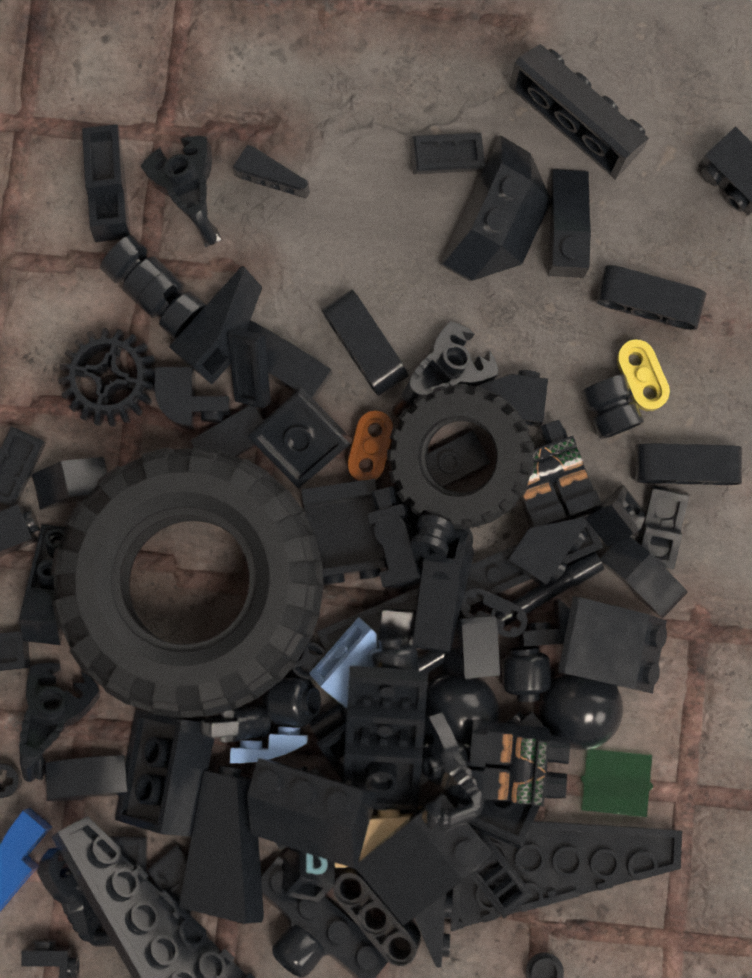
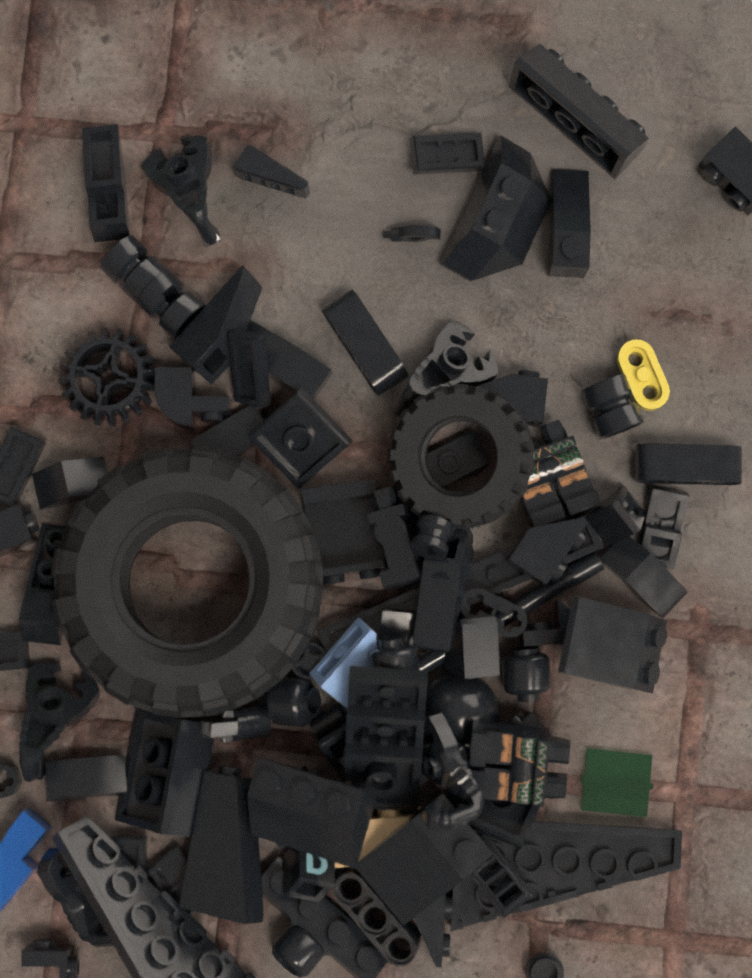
light blue slope [230,726,308,763] -> none
dark orange plate [348,411,393,482] -> none
black piece [539,672,623,750] -> none
black beam [596,265,707,330] -> none
none -> black piece [383,225,441,242]

